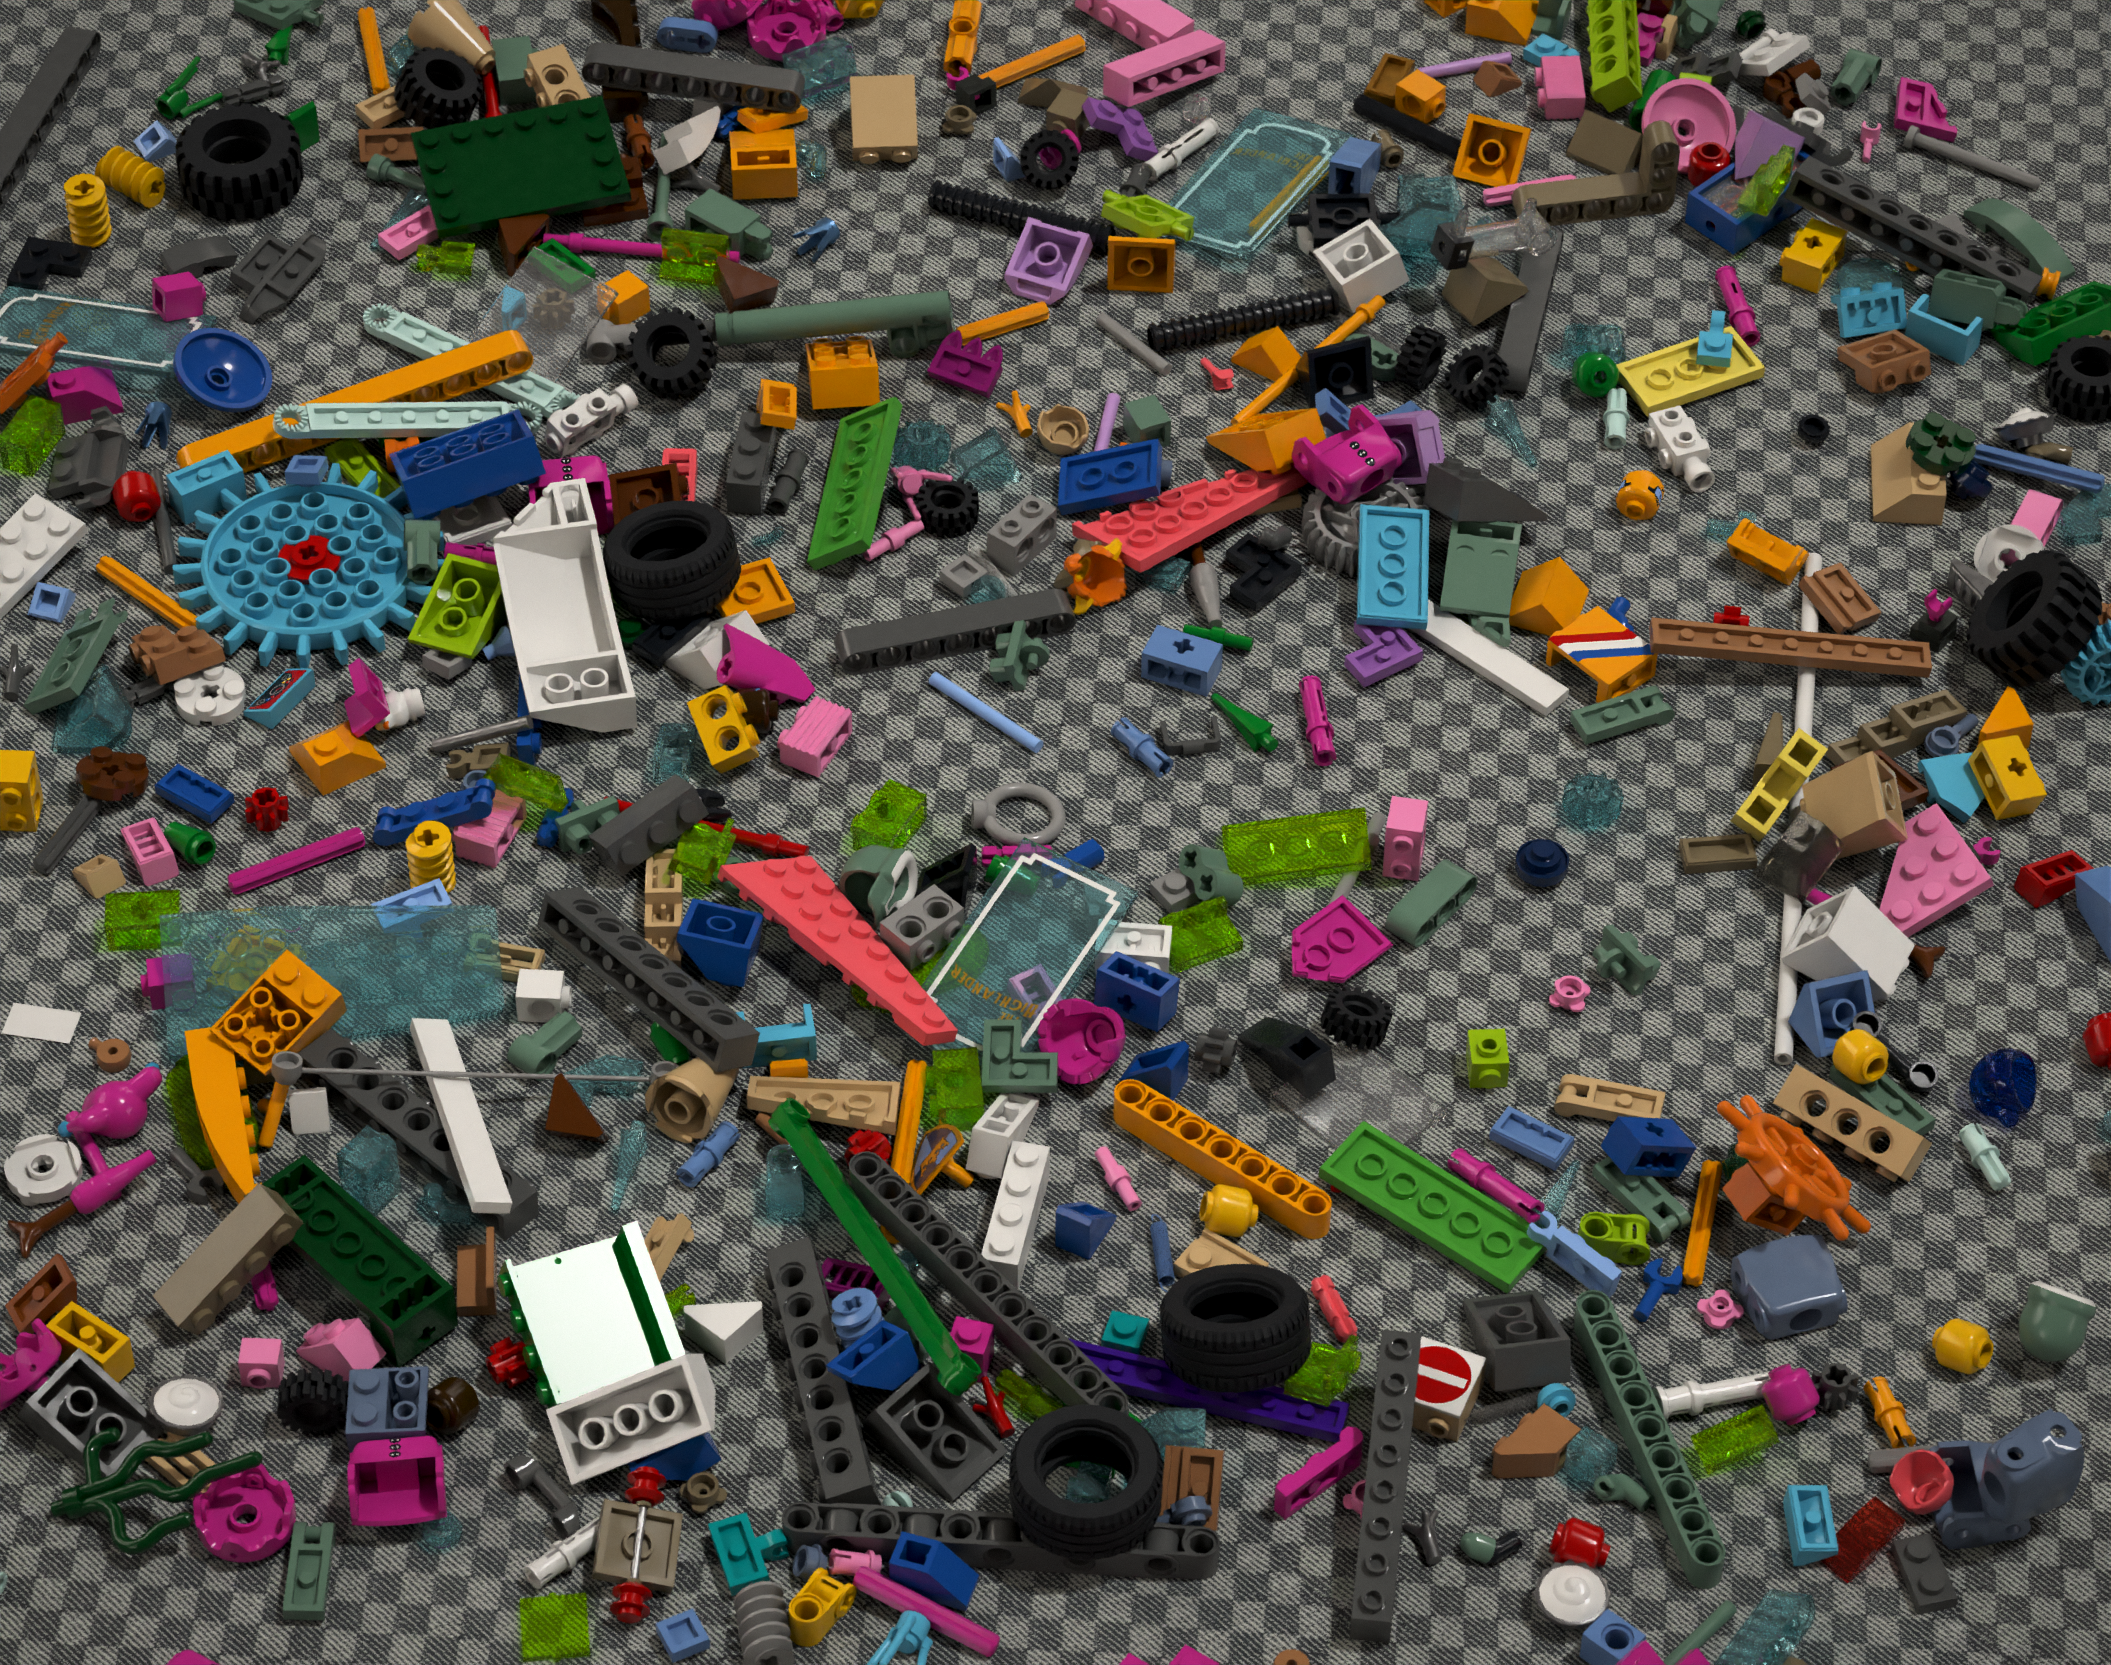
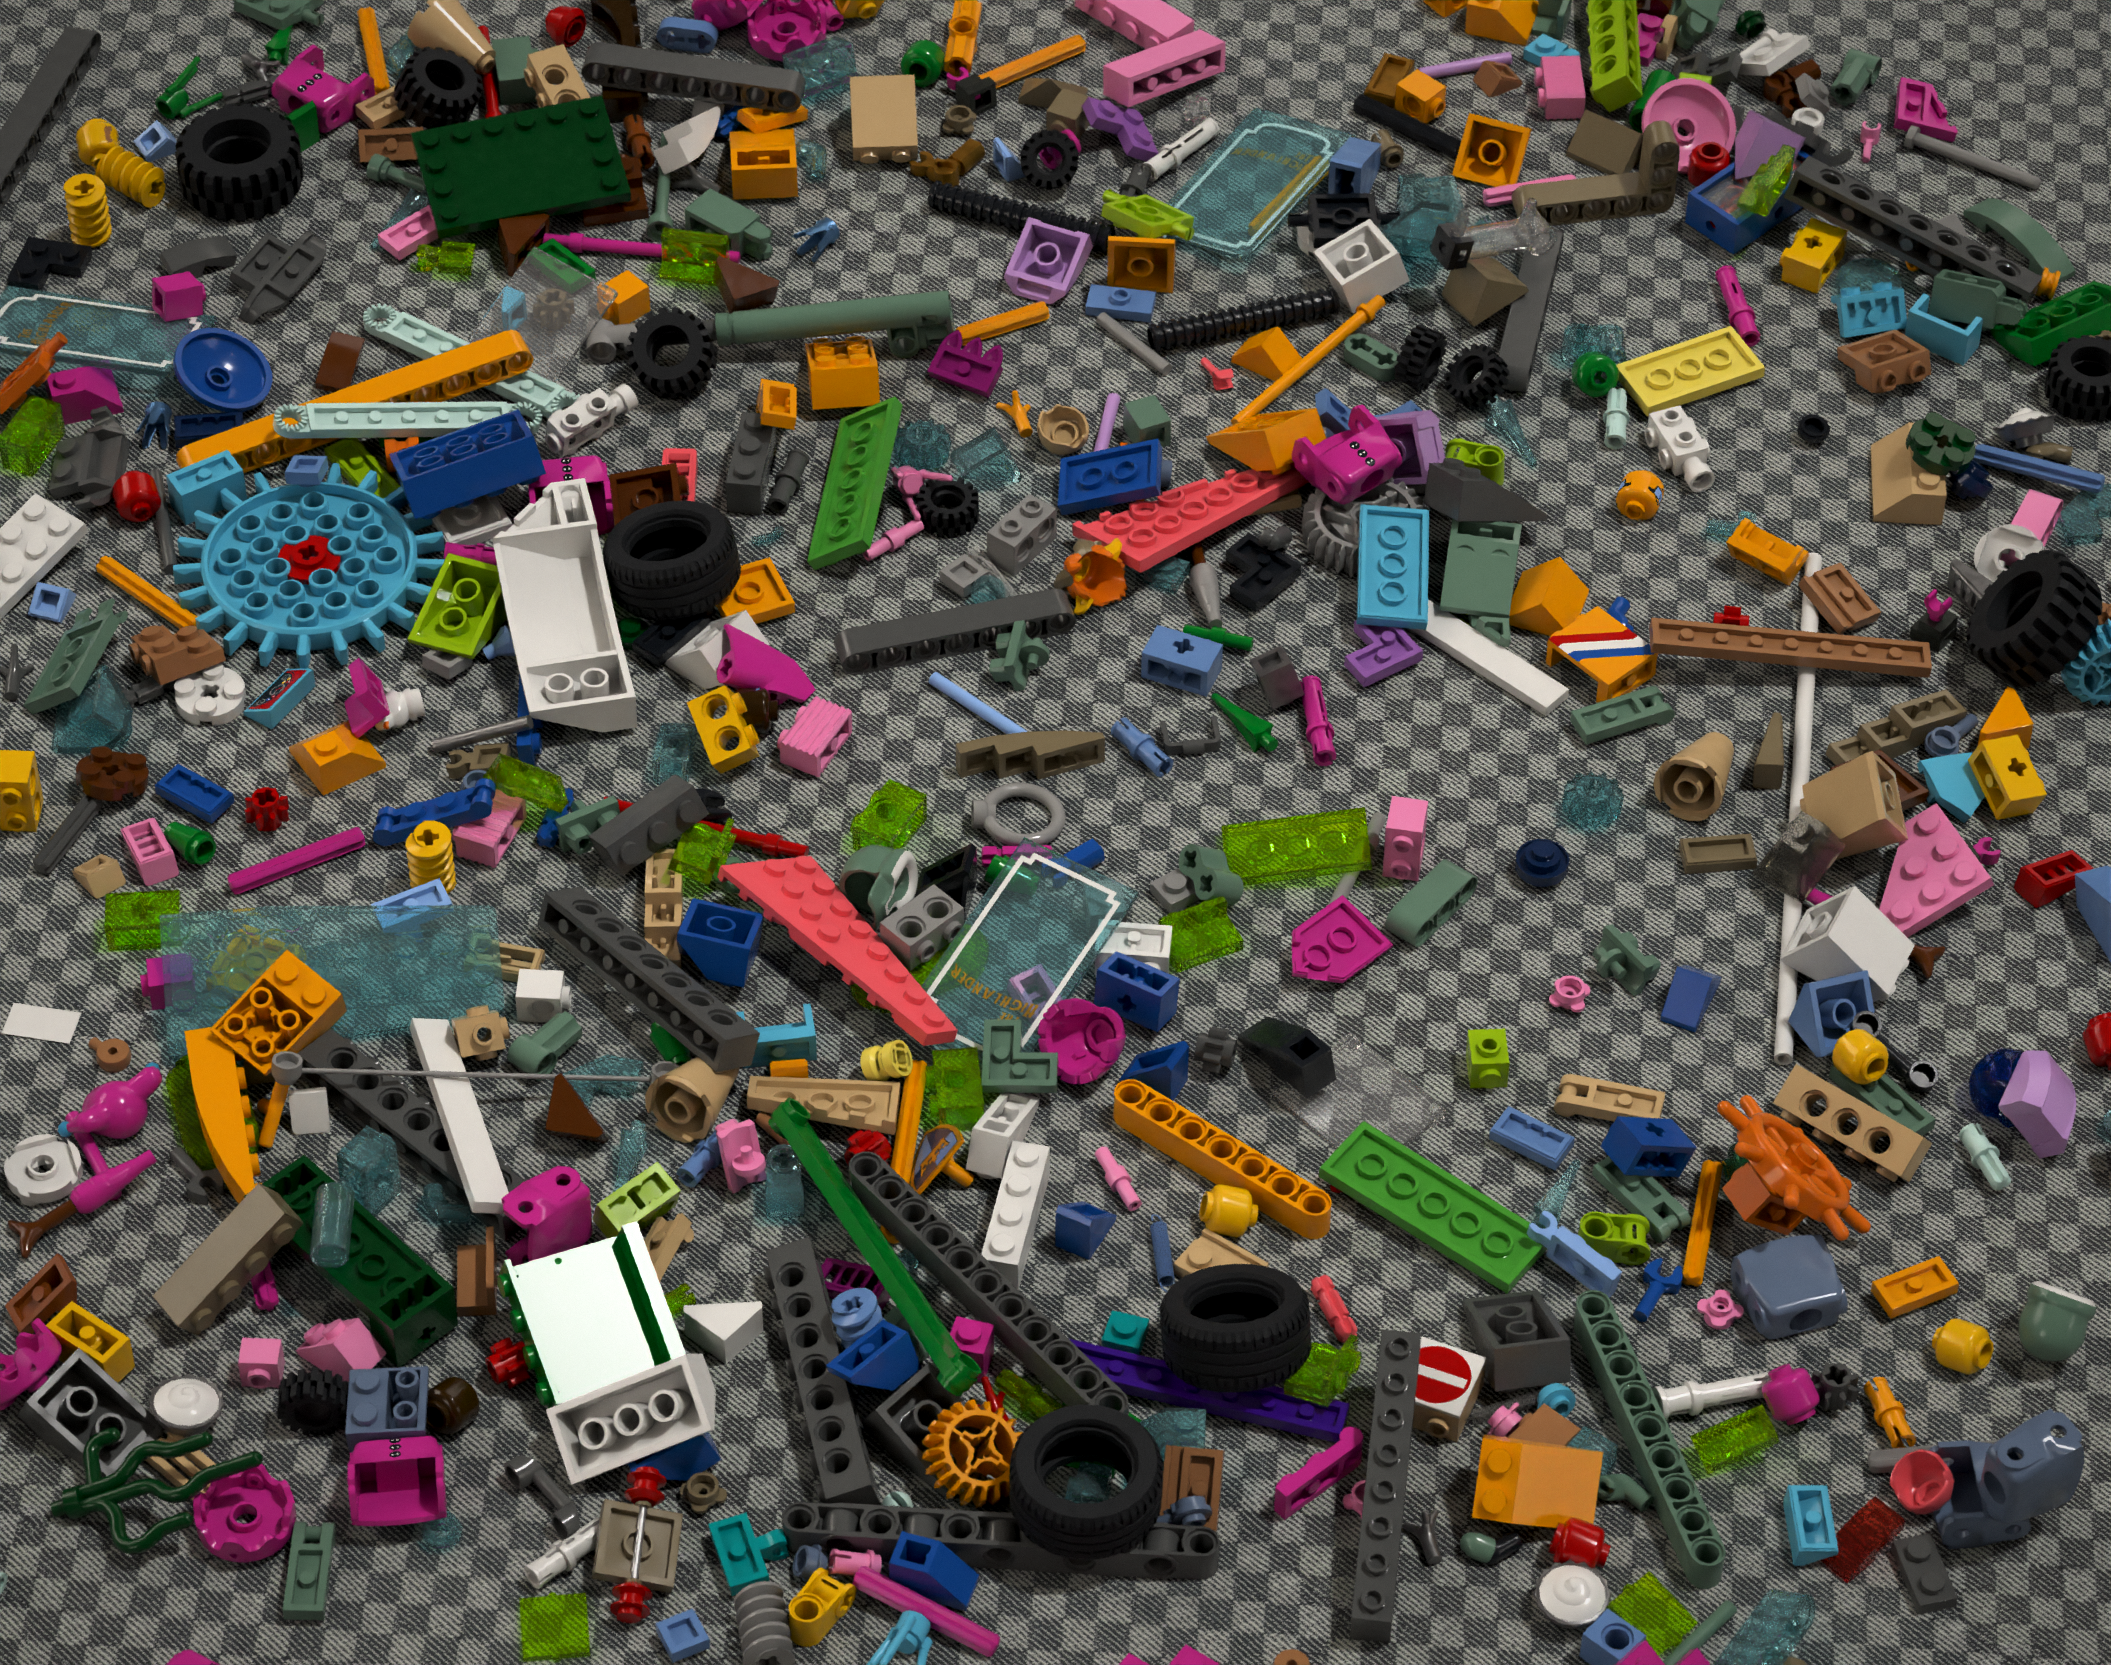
sand green piece [404,519,440,585] -> none
black slope [1295,336,1374,408] -> none
black tyre [1320,986,1393,1049] -> none
dark pink pin [1447,1148,1545,1223] -> none
medium azure plate [1696,310,1733,368] -> none
light yellow arch [1730,728,1828,842] -> none
none -> yellow head [76,119,120,168]
none -> dark blue plate [174,411,244,448]
none -> dark pink piece [271,44,375,133]
none -> clear light blue pin [310,1182,355,1268]
none -> reddish brown slope [315,331,365,392]
none -> tan brick [451,1005,510,1061]
none -> dark pink piece [501,1166,593,1266]
none -> red cone [545,6,586,47]
none -> lime brick [592,1161,681,1239]
none -> bright pink hips [715,1119,767,1194]
none -> light yellow wheel [860,1040,913,1081]
none -> green head [900,40,945,87]
none -> pearl gold bar [909,138,985,187]
none -> light orange gear [922,1399,1024,1508]
none -> dark tan slope [956,730,1105,780]
none -> medium blue plate [1085,284,1156,322]
none -> flat silver brick [1250,645,1305,709]
none -> lime piece [1445,438,1505,486]
none -> light orange slope [1472,1434,1603,1528]
none -> bright pink plate [1486,1402,1522,1437]
none -> clear neon green piece [1606,1571,1698,1656]
none -> tan cone [1653,732,1734,821]
none -> blue slope [1660,965,1722,1033]
none -> light orange plate [1871,1256,1959,1319]
none -> lavender slope [1998,1050,2076,1159]

